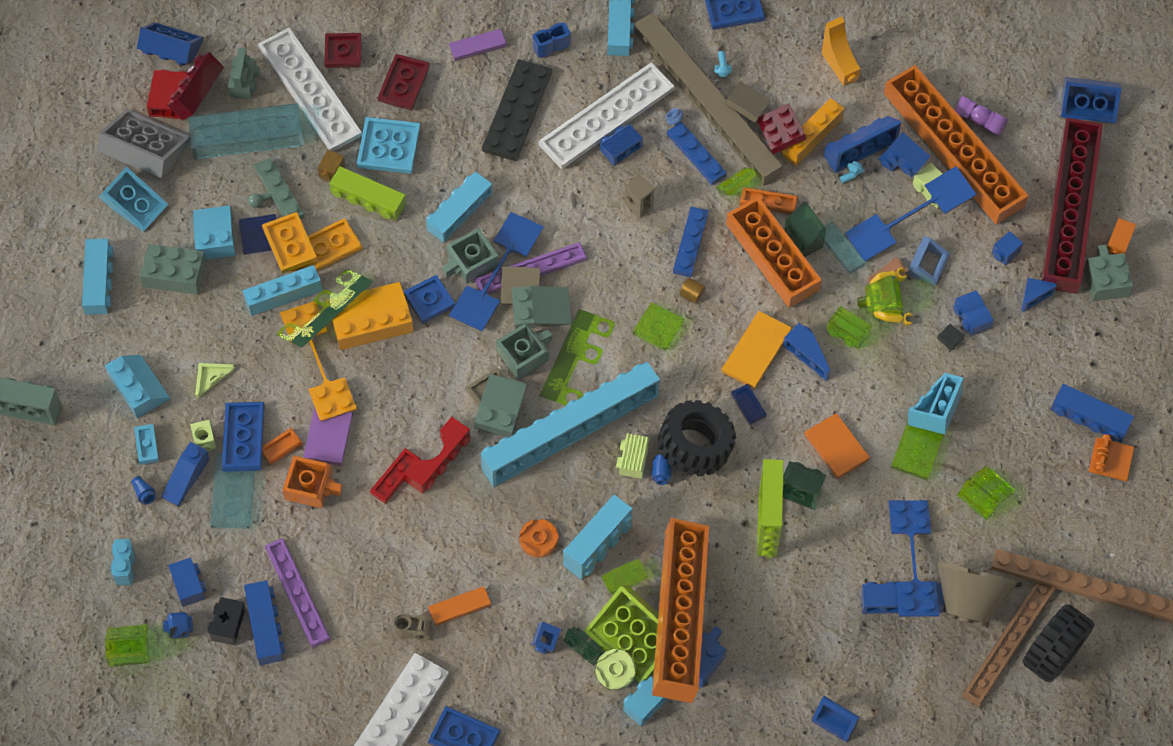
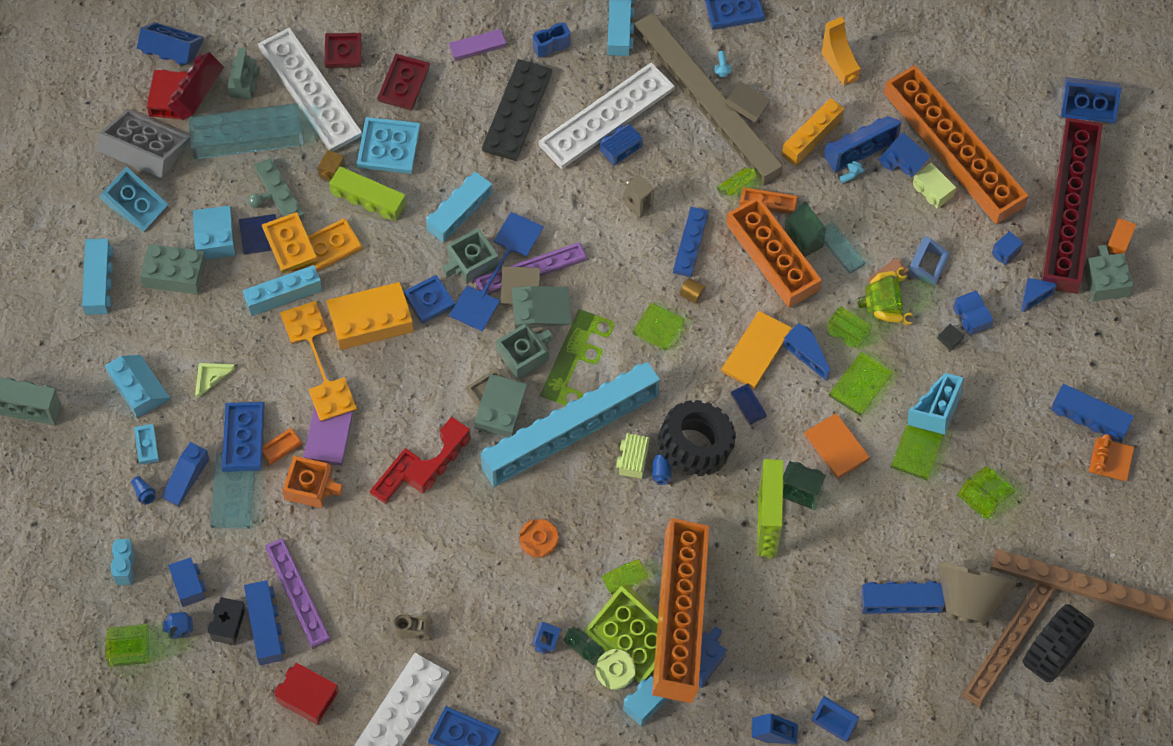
yellowish green brick [190,420,216,452] -> none
piece [277,269,373,348] -> none
orange tile [428,586,491,626] -> none
medium azure brick [563,495,633,580] -> none
medium blue plate [666,108,683,125] -> none
blue plate [667,122,727,185] -> none
dark red plate [757,103,807,155] -> none
blue hinge [845,166,976,262] -> none
blue hinge [889,500,939,617] -> none
medium lavender piece [954,96,1008,136] -> none
none -> red brick [274,662,339,725]
none -> blue slope [752,713,798,744]
none -> clear neon green tile [829,352,893,416]

